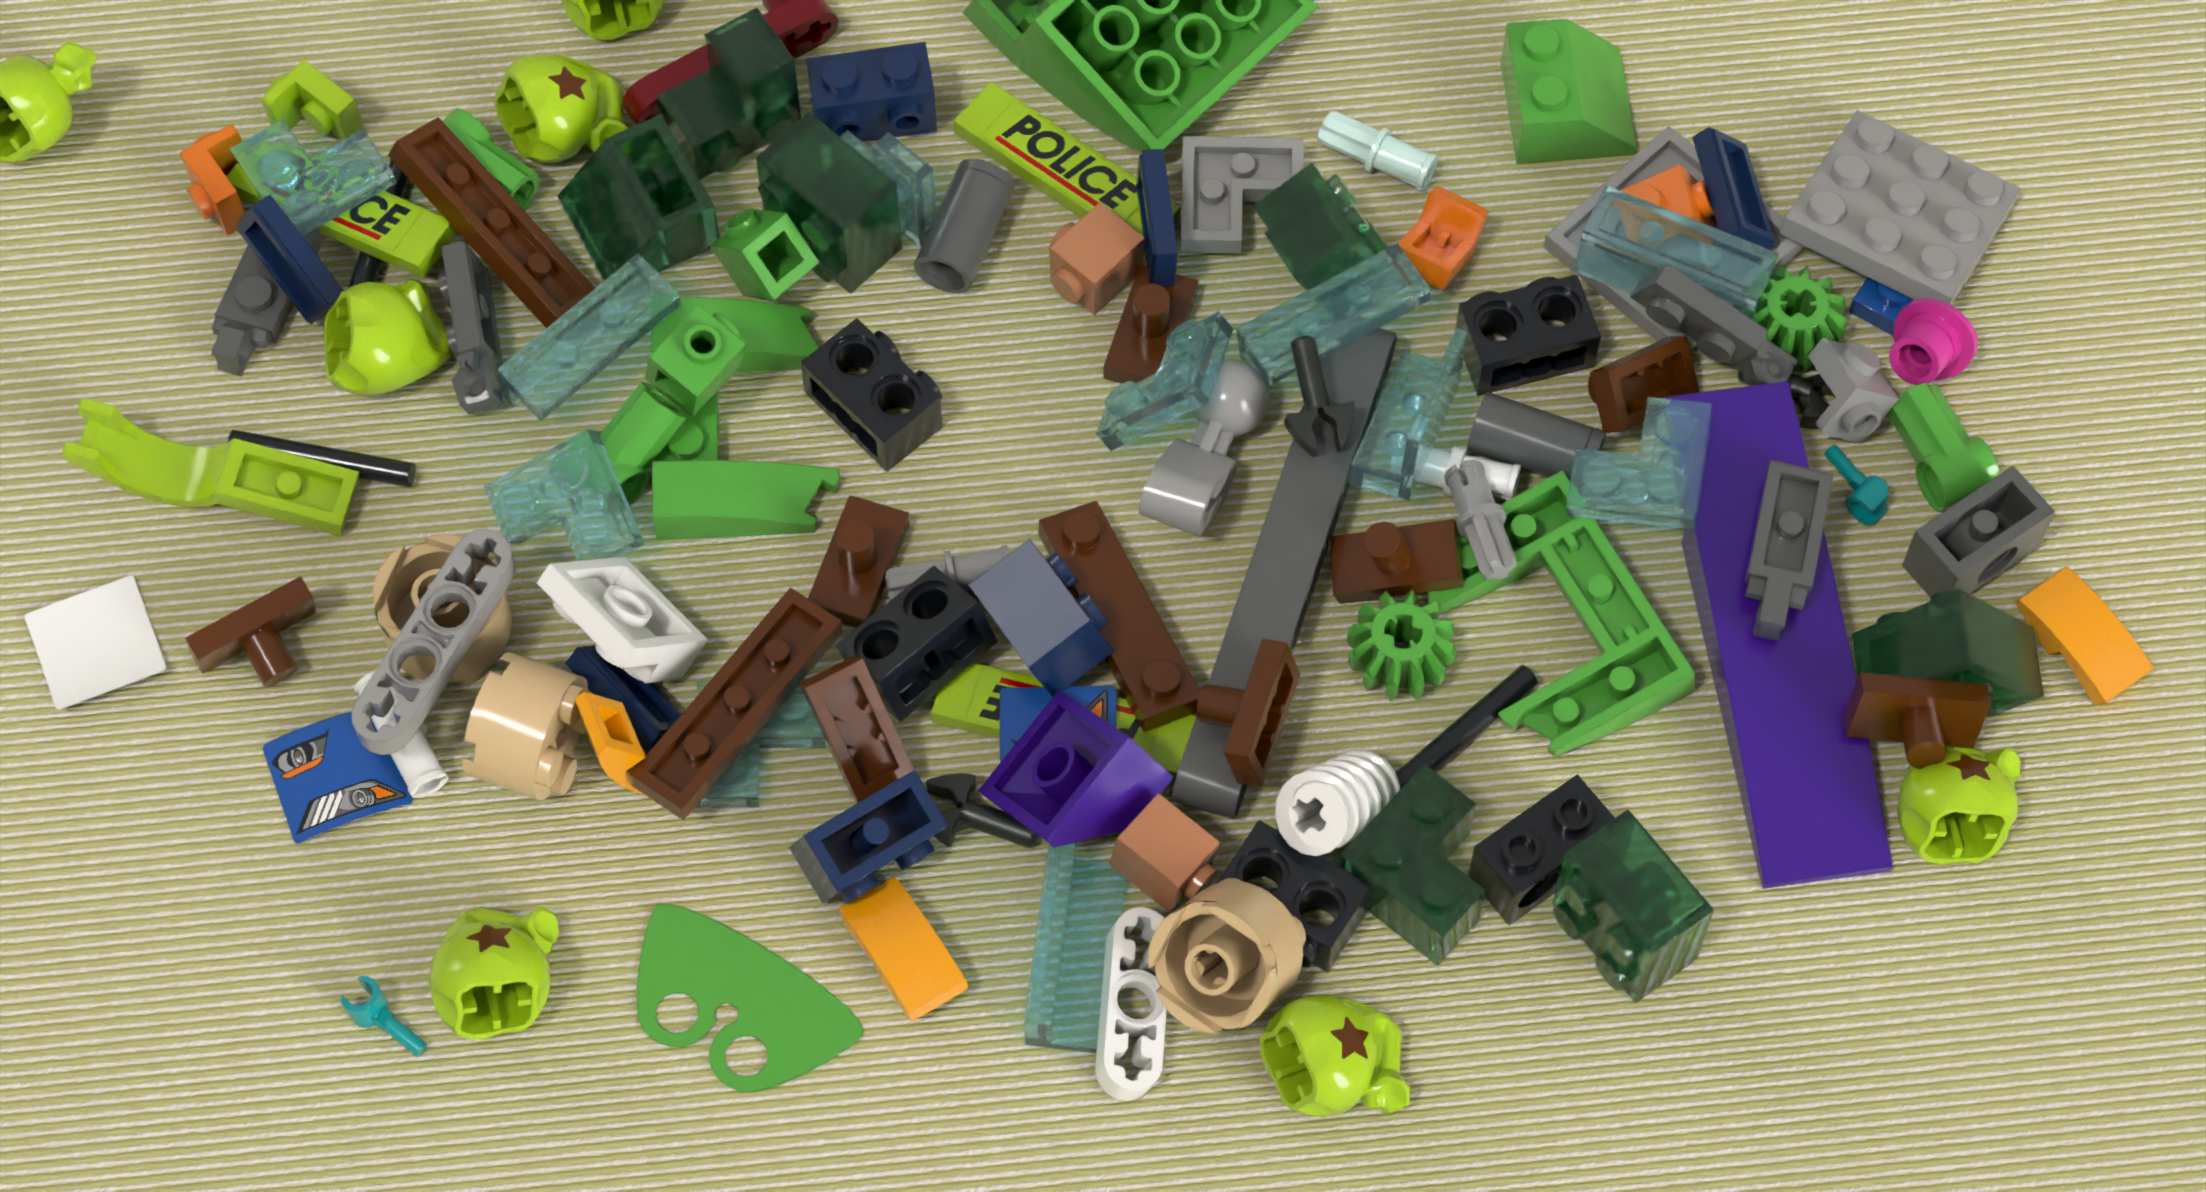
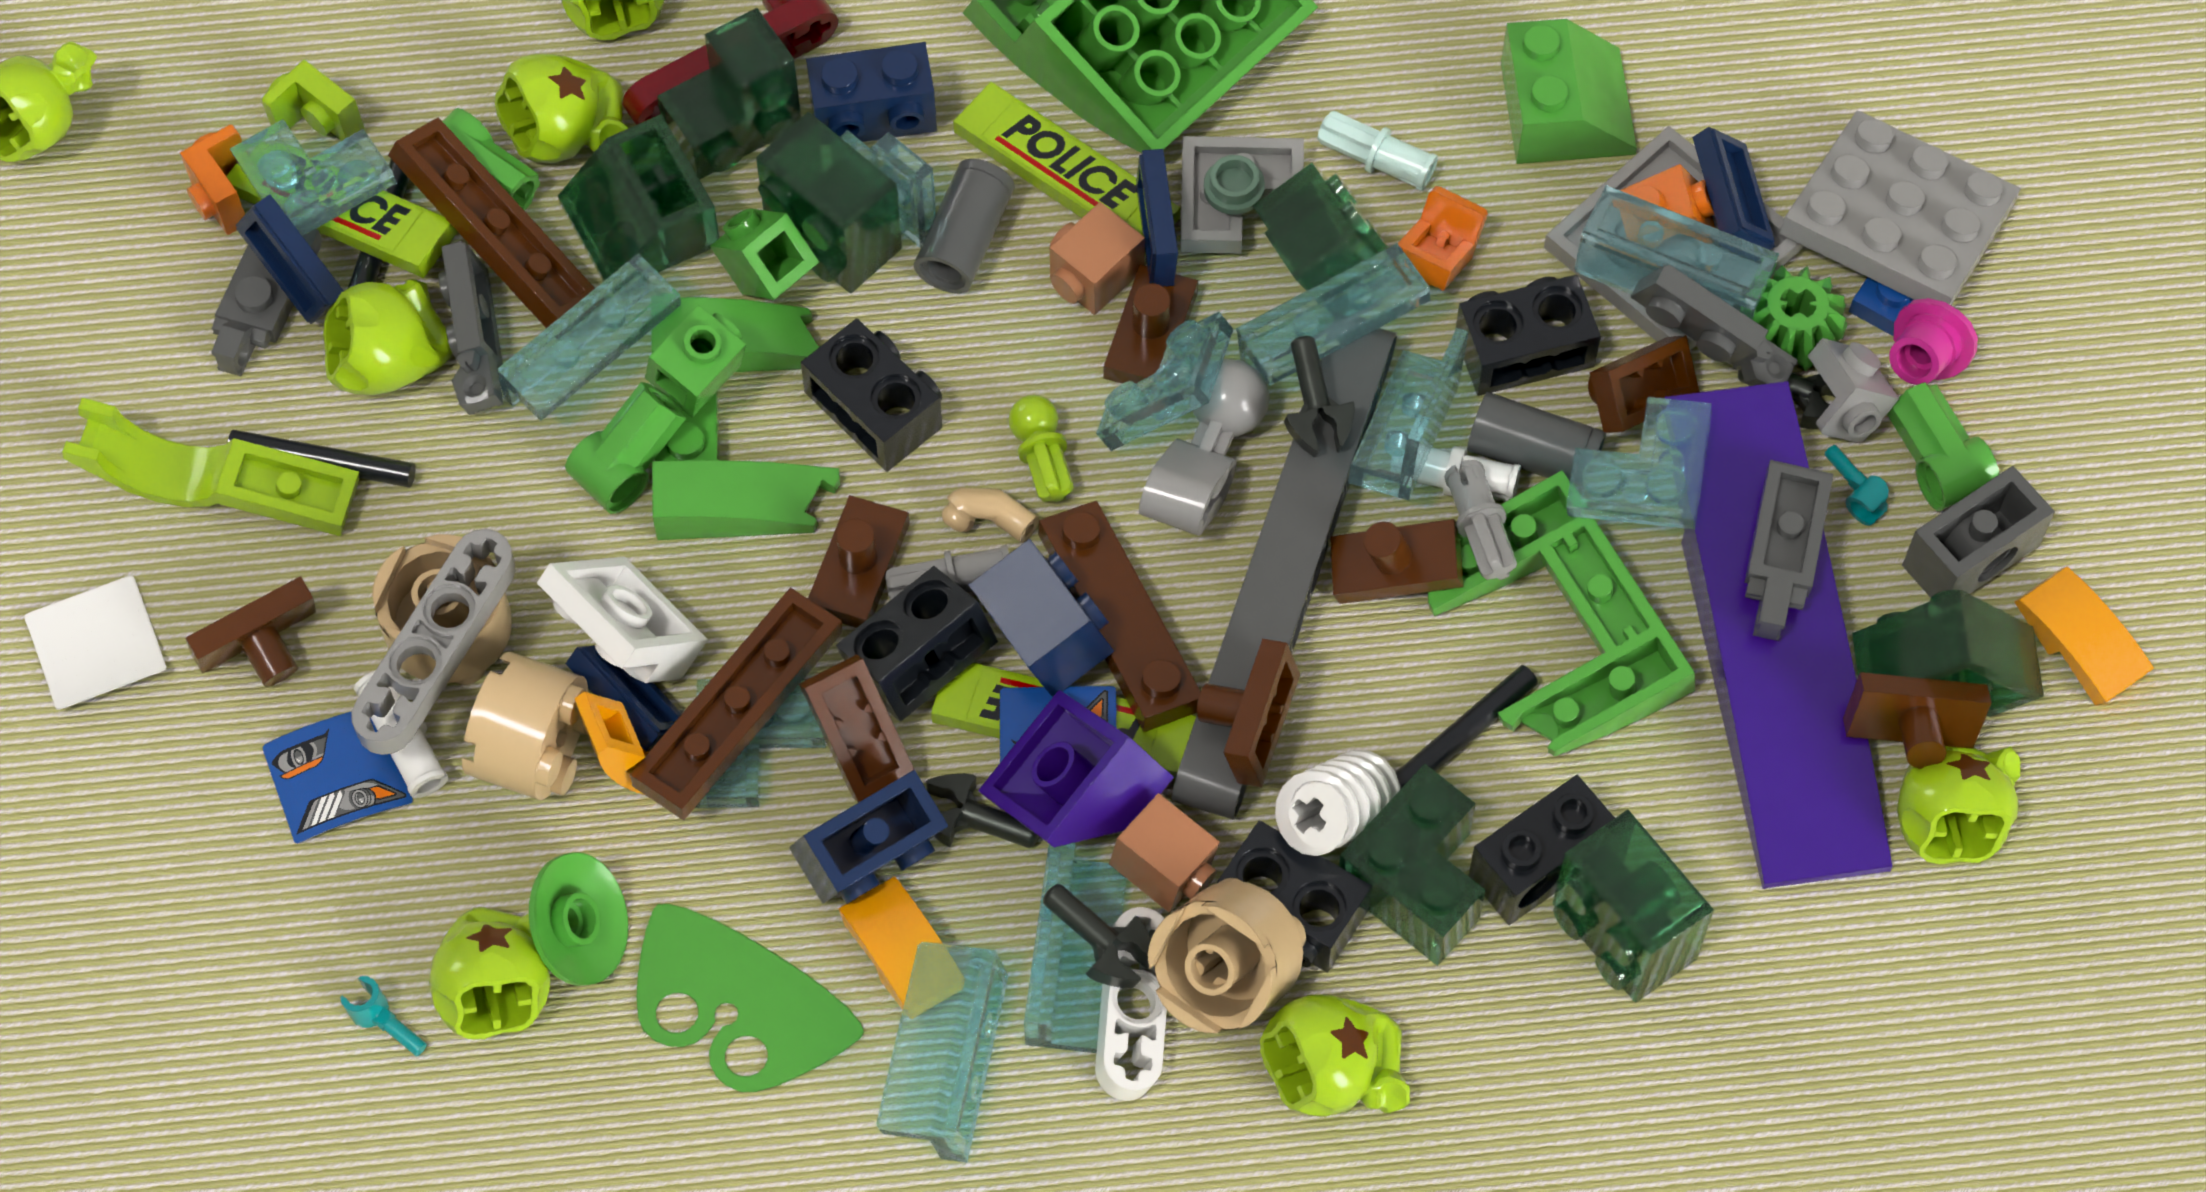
clear light blue plate [484,429,645,561] -> none
bright green gear [1347,589,1456,701] -> none
none -> bright green dish [529,852,628,986]
none -> clear light blue panel [876,942,1009,1163]
none -> tan arm [941,487,1040,543]
none -> lime axle [1009,395,1074,503]
none -> pearl dark grey bar [1043,884,1151,988]
none -> sand green plate [1204,155,1265,215]

